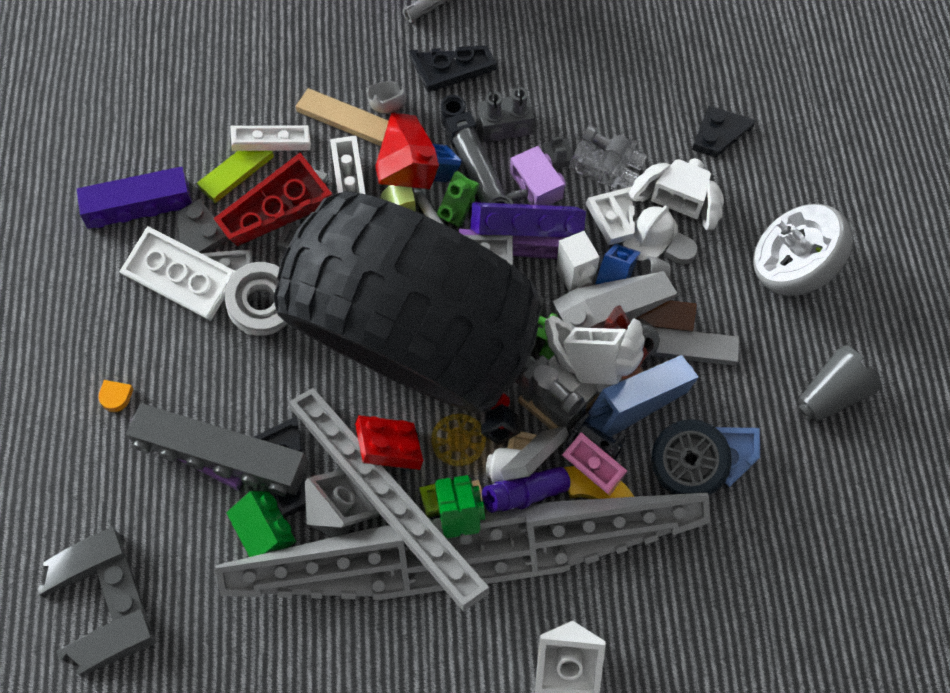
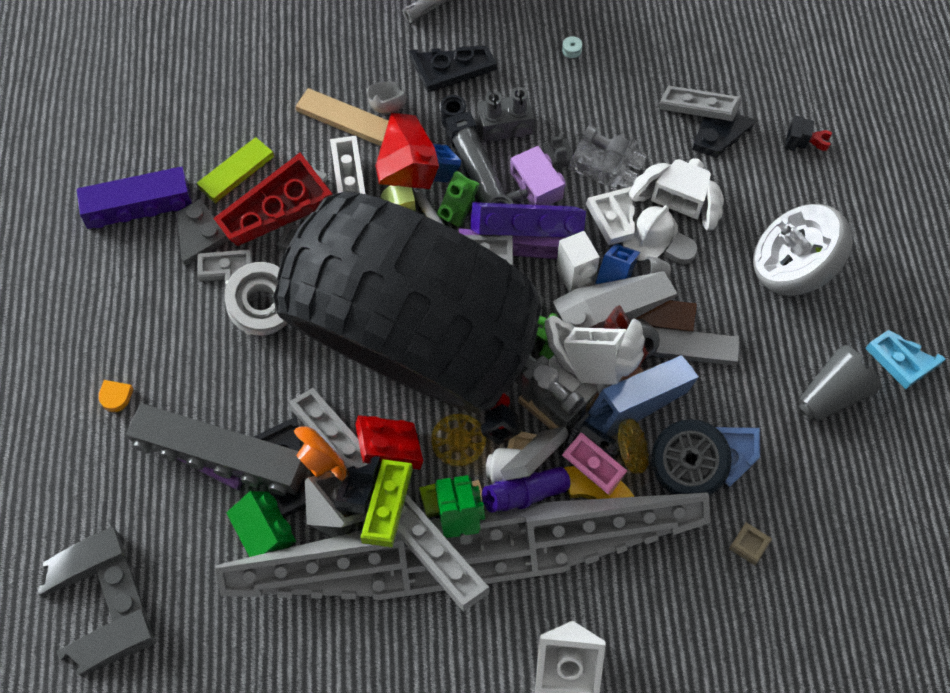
white tile [119,226,236,321] -> none
white tile [231,126,311,151] -> none
none -> orange hat [294,426,347,481]
none -> black slope [335,456,381,514]
none -> lime tile [361,459,413,548]
none -> light aqua piece [562,36,582,58]
none -> clear yellow wheel [618,419,649,474]
none -> light grey tile [659,86,741,121]
none -> dark tan tile [729,522,772,566]
none -> black piece [784,115,832,151]
none -> medium azure wing [865,330,945,389]

